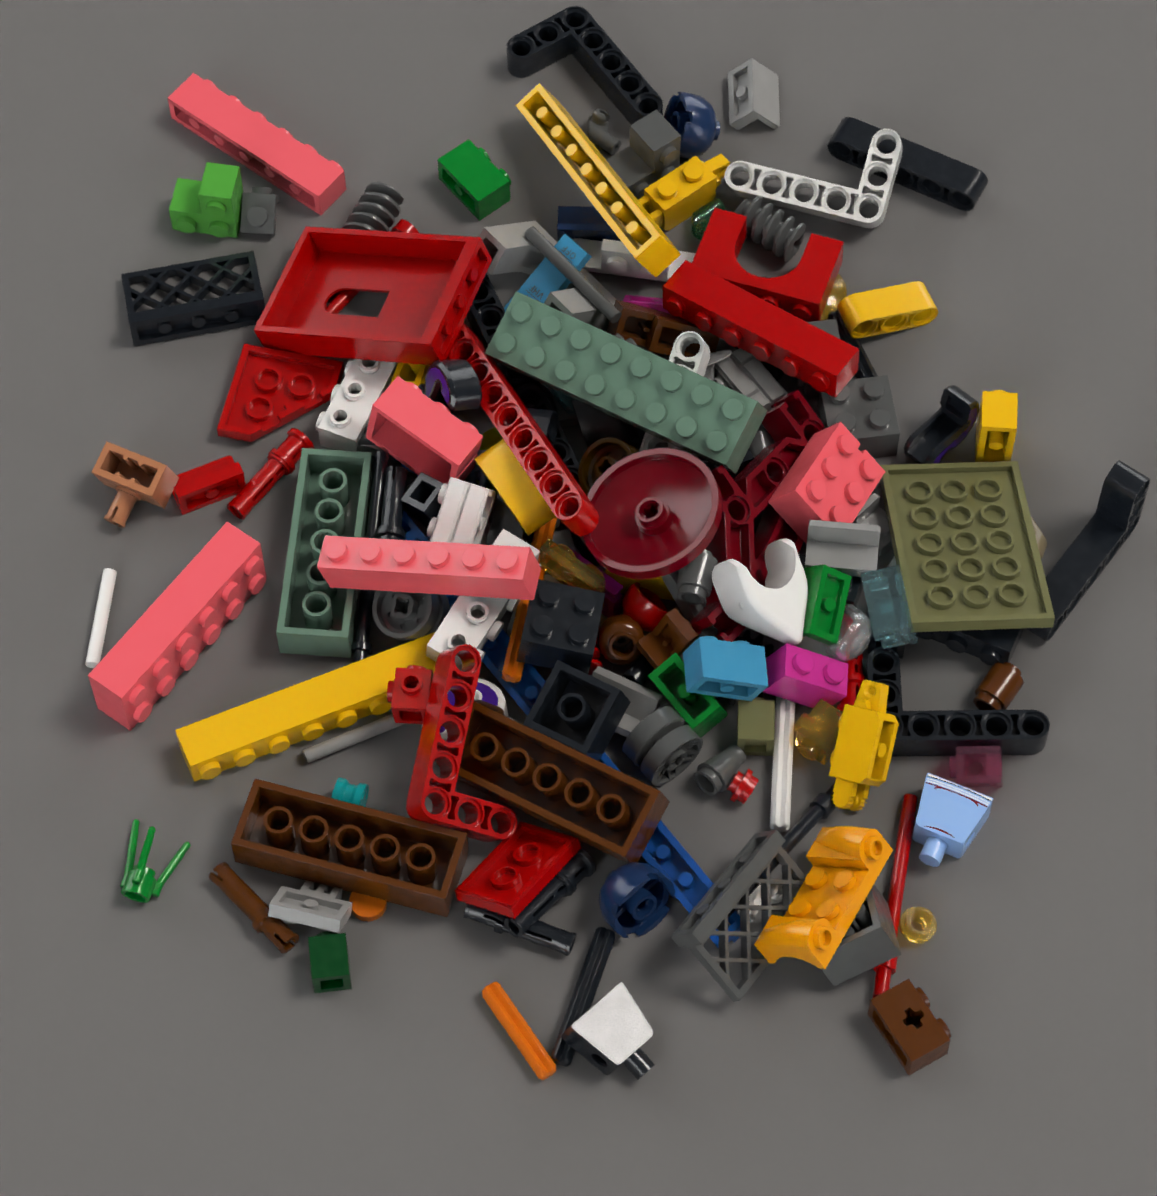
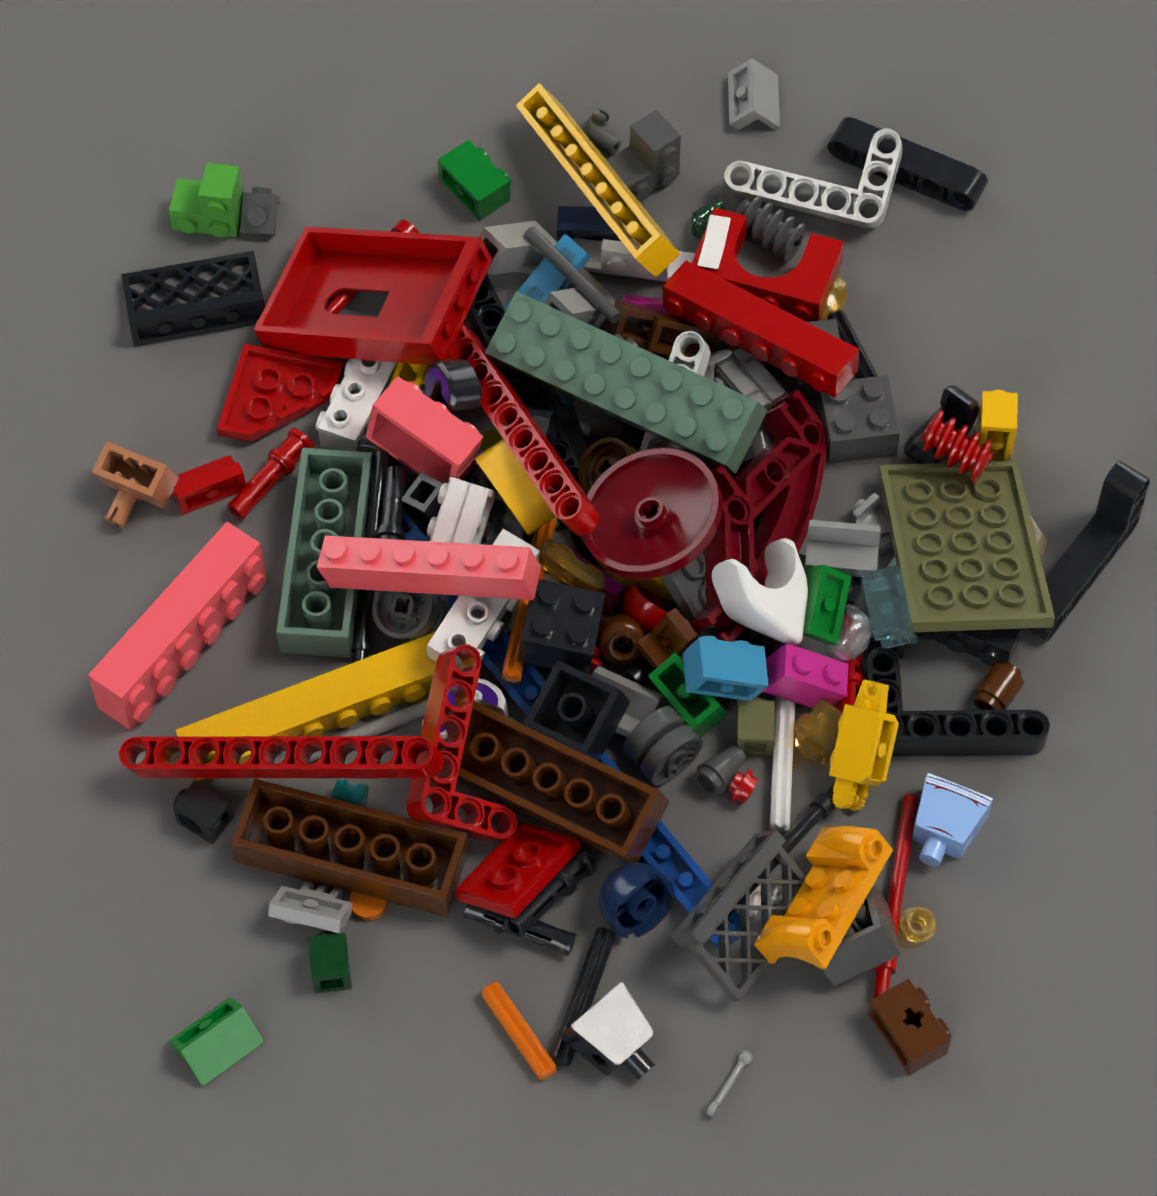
white bar [85,568,117,668] -> none
green plant [120,819,190,903] -> none
coral brick [168,73,346,216] -> none
reddish brown pin [209,862,299,954] -> none
dark grey piece [342,182,404,231] -> none
red brick [387,665,433,725] -> none
black beam [507,6,663,125] -> none
yellow hinge [638,154,730,231] -> none
dark blue cylinder [664,92,720,159] -> none
dark grey brick [676,549,718,605] -> none
coral piece [768,422,886,544] -> none
yellow beam [837,281,938,339] -> none
clear pink brick [949,746,1003,787] -> none
none -> red beam [119,736,444,779]
none -> green panel [168,997,263,1085]
none -> black brick [173,780,234,844]
none -> white sticker [698,215,731,269]
none -> light grey hinge [706,1050,753,1118]
none -> red piece [918,410,997,483]

